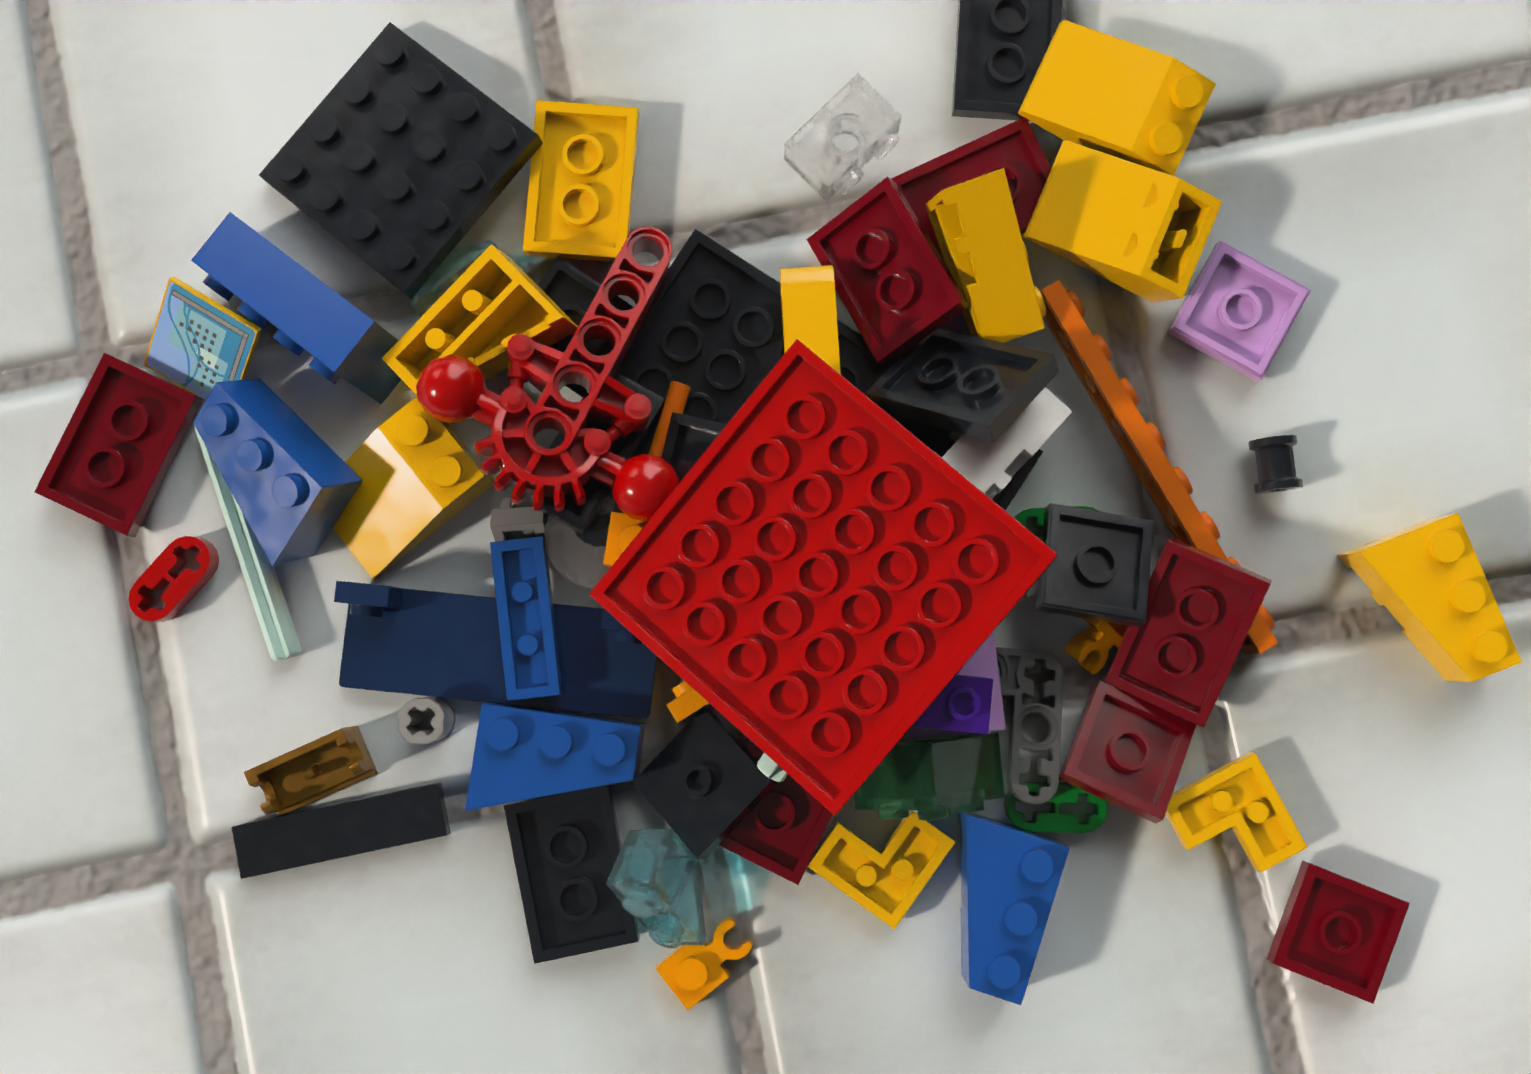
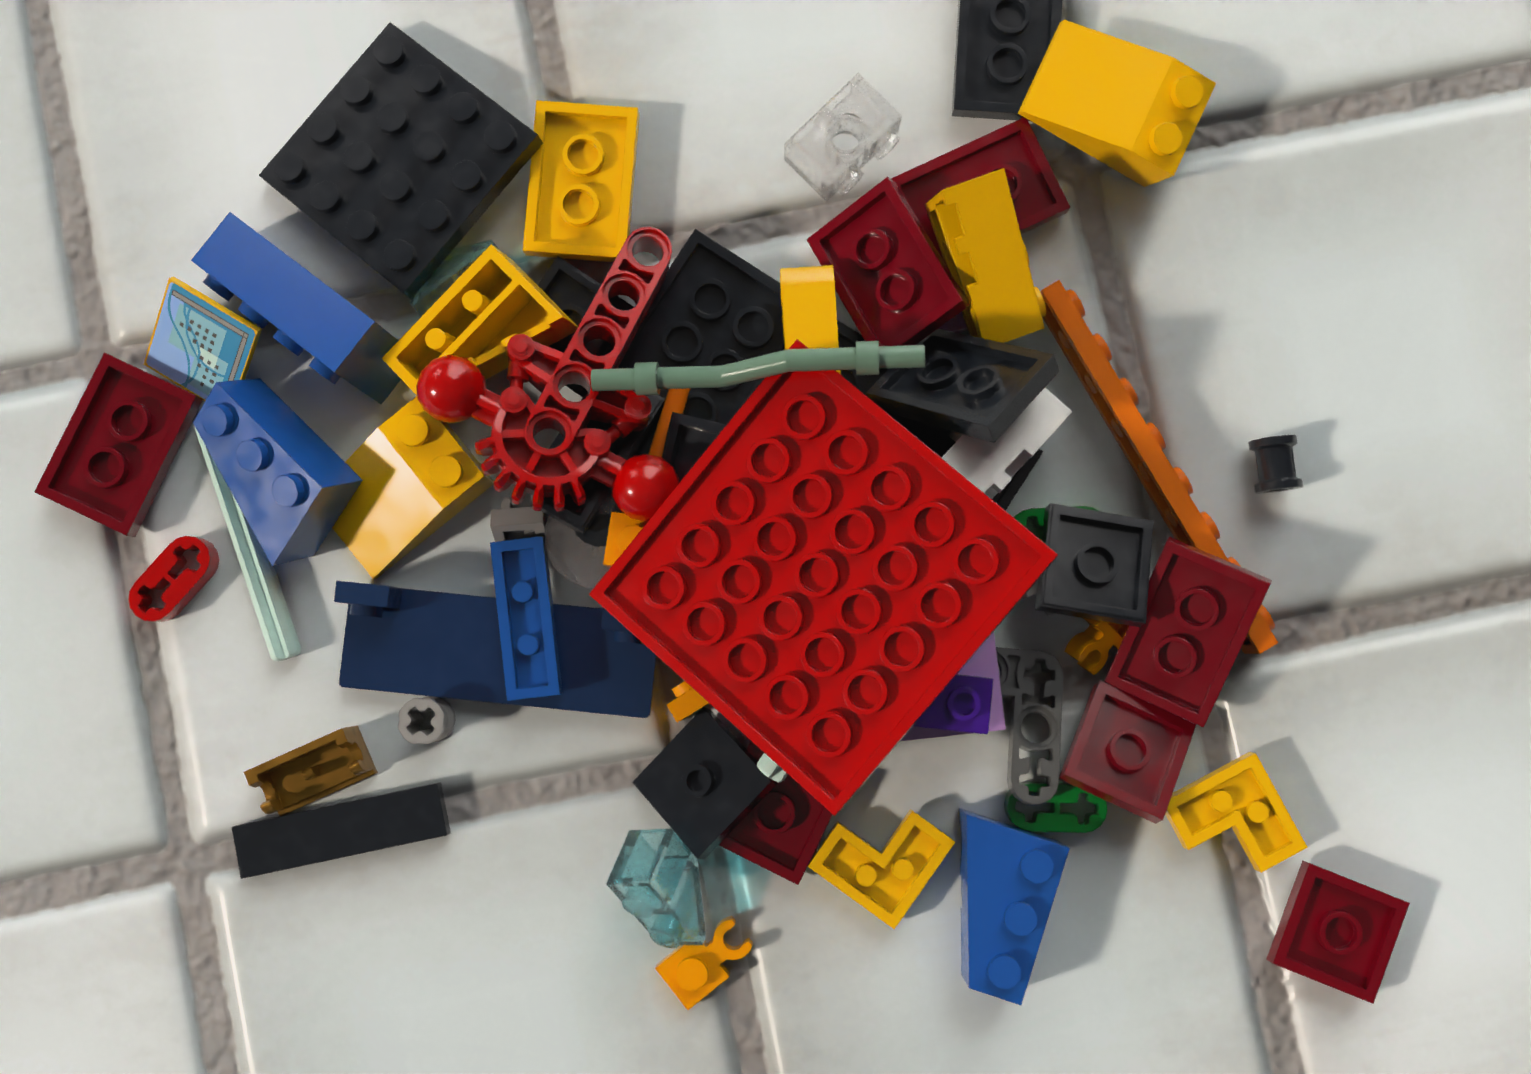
blue wedge [465,702,646,811] -> none
black plate [504,784,640,964] -> none
clear green brick [854,733,1005,820] -> none
yellow slope [1023,140,1223,303] -> none
lavender plate [1166,241,1311,382] -> none
yellow wedge [1337,513,1522,682] -> none
none -> sand green bar [591,341,925,395]

